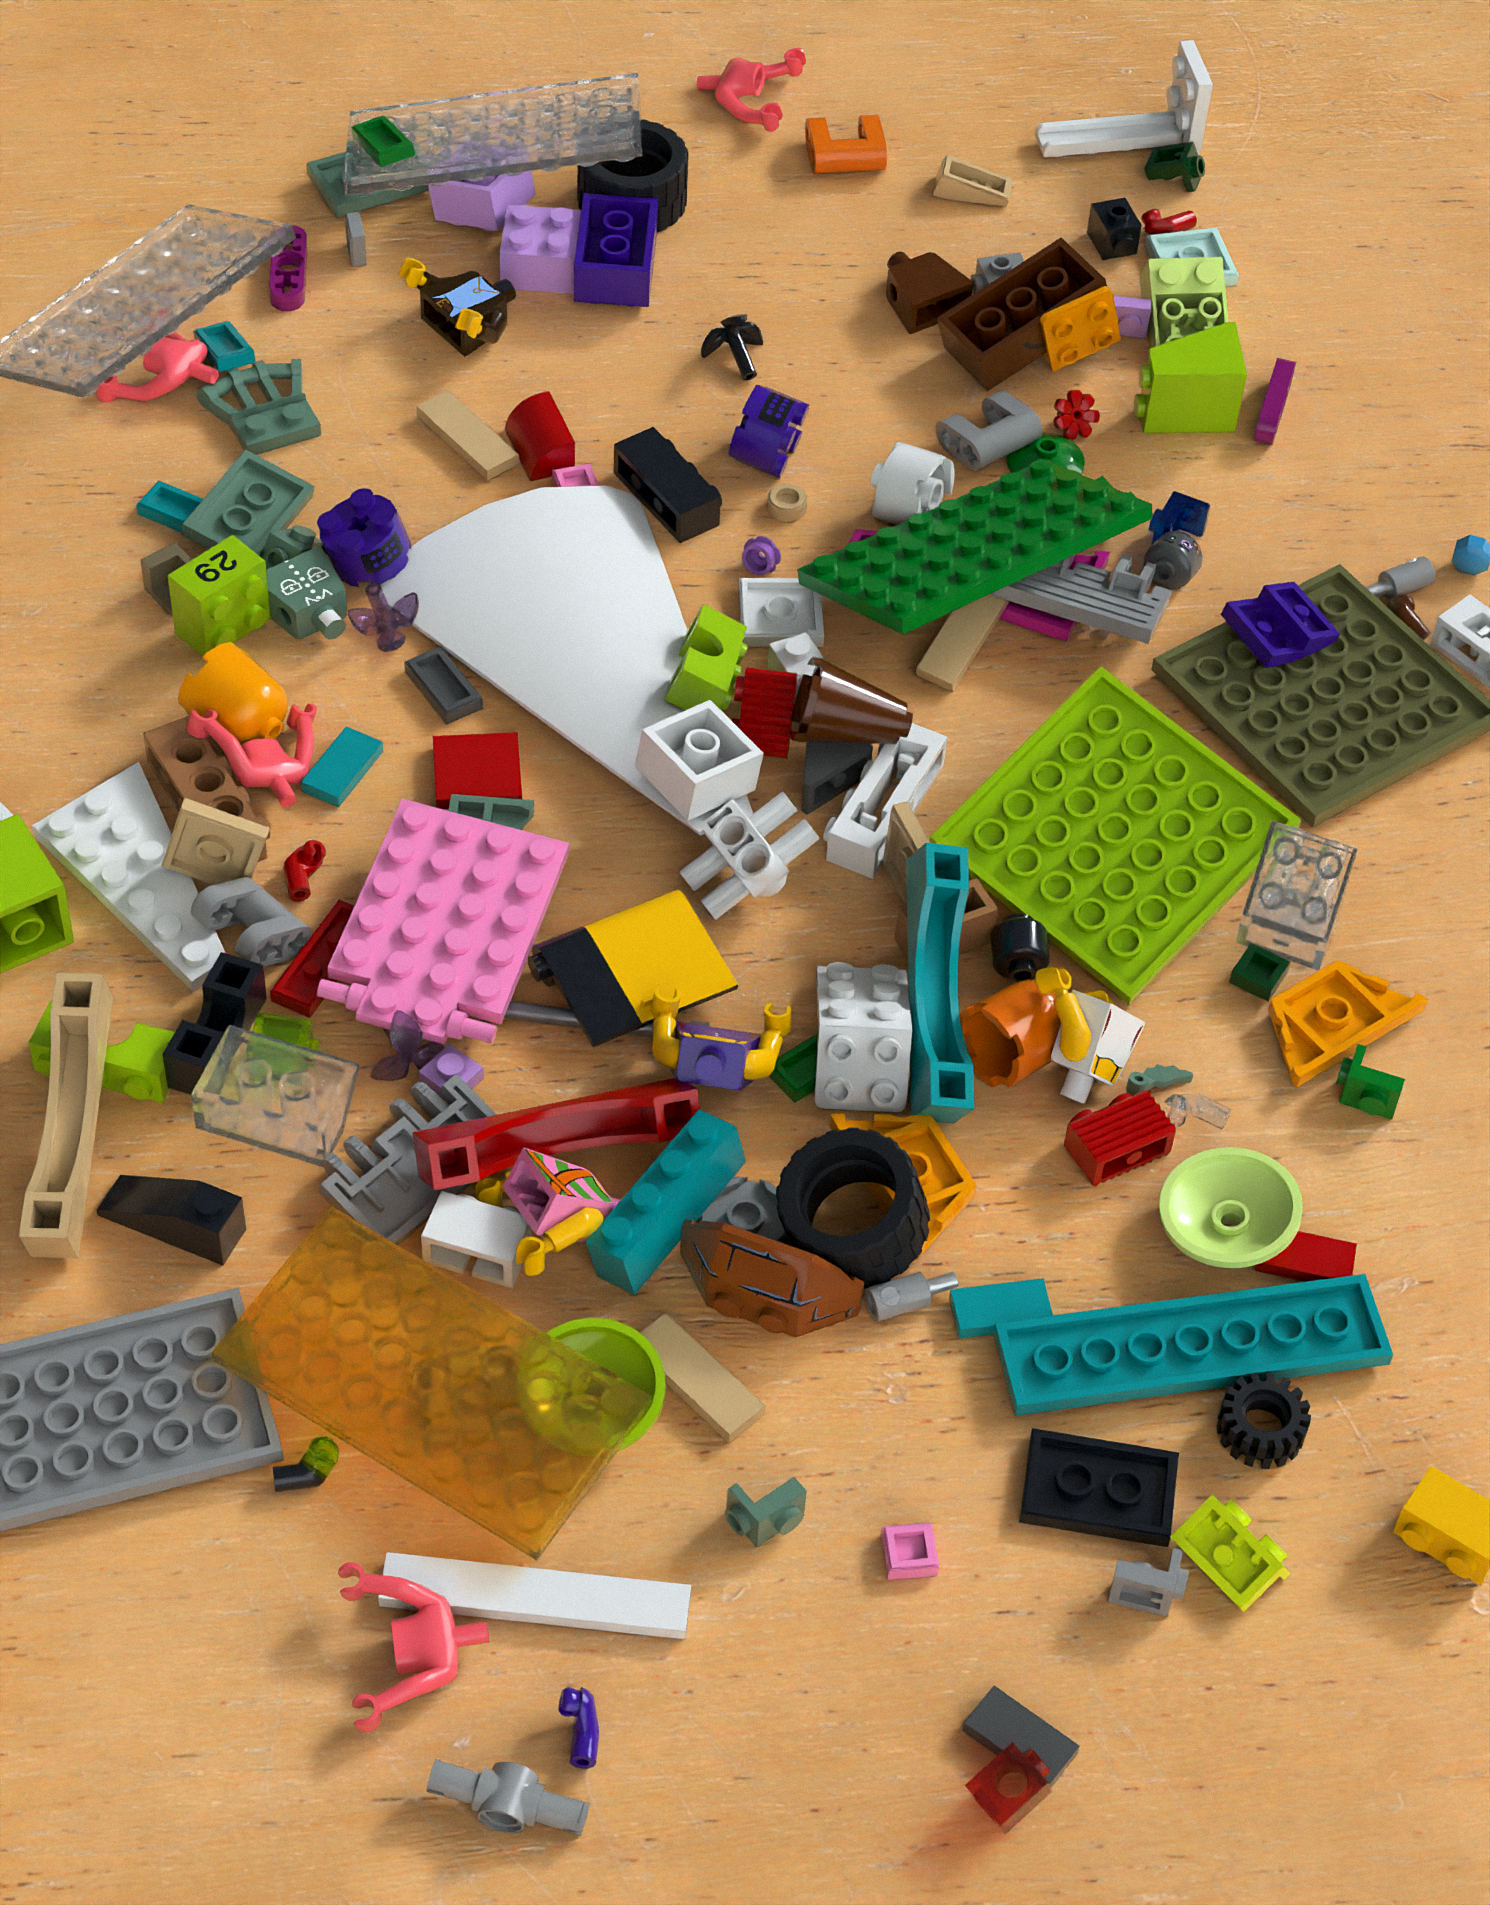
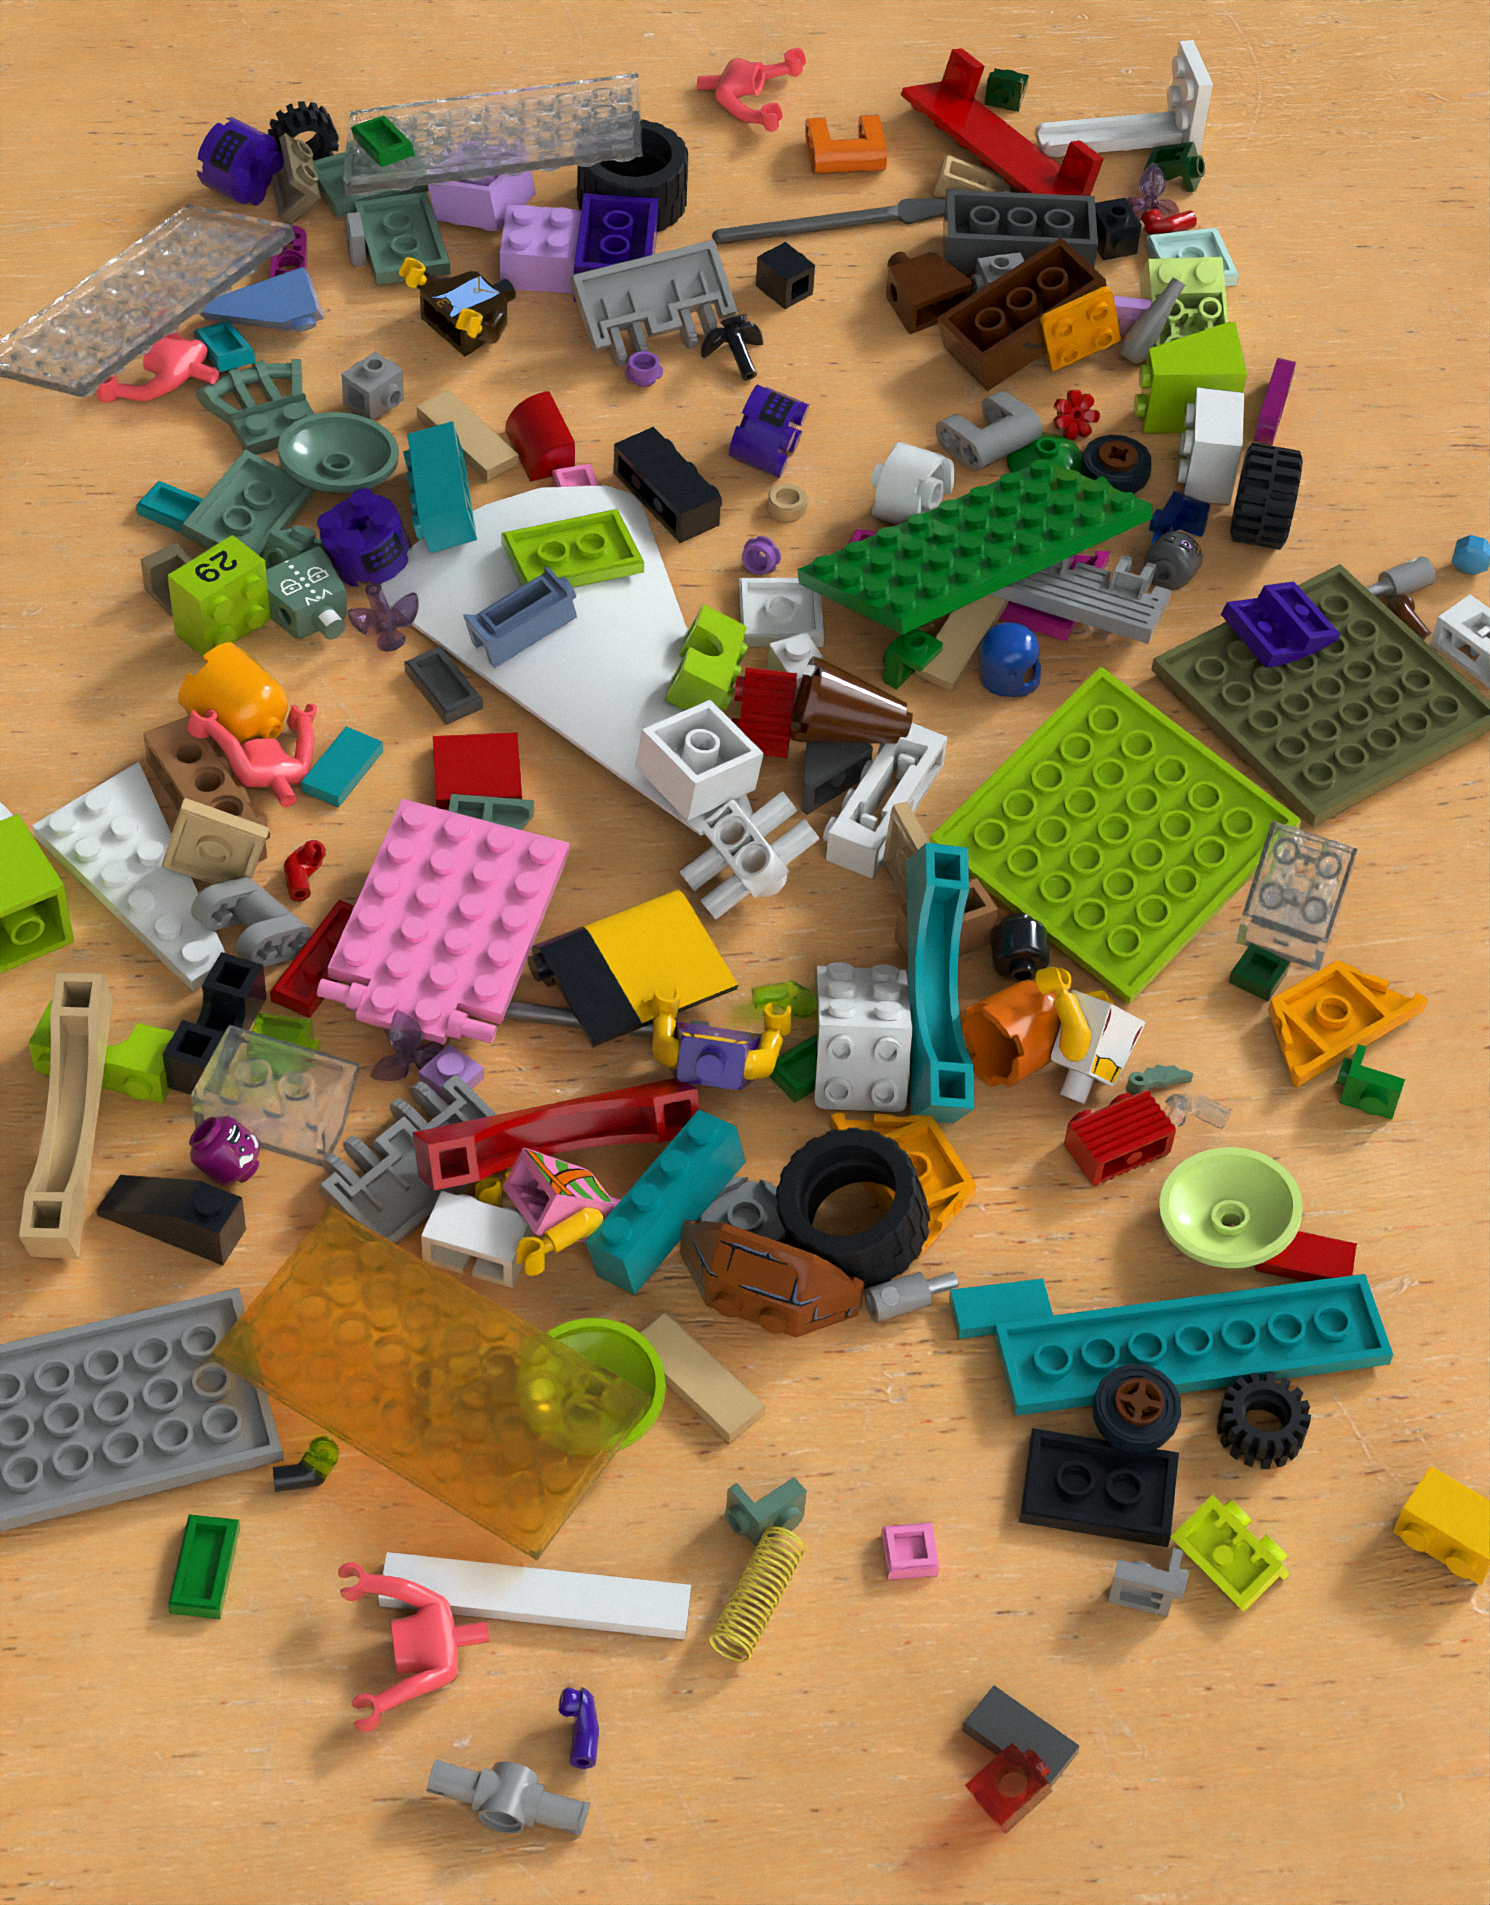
none -> green tile [168,1514,240,1619]
none -> magenta head [189,1116,260,1186]
none -> medium blue slope [195,267,325,332]
none -> dark purple brick [197,117,284,206]
none -> black tyre [268,101,339,161]
none -> dark tan bracket [271,133,321,225]
none -> sand green dish [278,412,399,494]
none -> light grey brick [341,352,404,420]
none -> sand green plate [354,192,451,285]
none -> teal brick [403,421,477,553]
none -> sand blue window [463,566,577,668]
none -> lime tile [501,509,644,588]
none -> light grey hinge [569,240,738,367]
none -> medium lavender plate [625,351,663,387]
none -> light yellow piece [709,1527,806,1662]
none -> dark grey piece [712,199,946,244]
none -> clear neon green arm [751,981,817,1018]
none -> black brick [756,242,815,309]
none -> green bracket [882,628,943,690]
none -> red bracket [901,48,1104,196]
none -> dark grey brick [943,189,1098,274]
none -> blue helmet [979,622,1041,697]
none -> dark green bracket [984,68,1029,112]
none -> black wheel [1081,434,1151,494]
none -> black wheel [1092,1364,1181,1453]
none -> light grey piece [1120,277,1185,364]
none -> plant [1127,163,1180,221]
none -> white brick [1177,388,1244,505]
none -> black tyre [1230,442,1303,550]

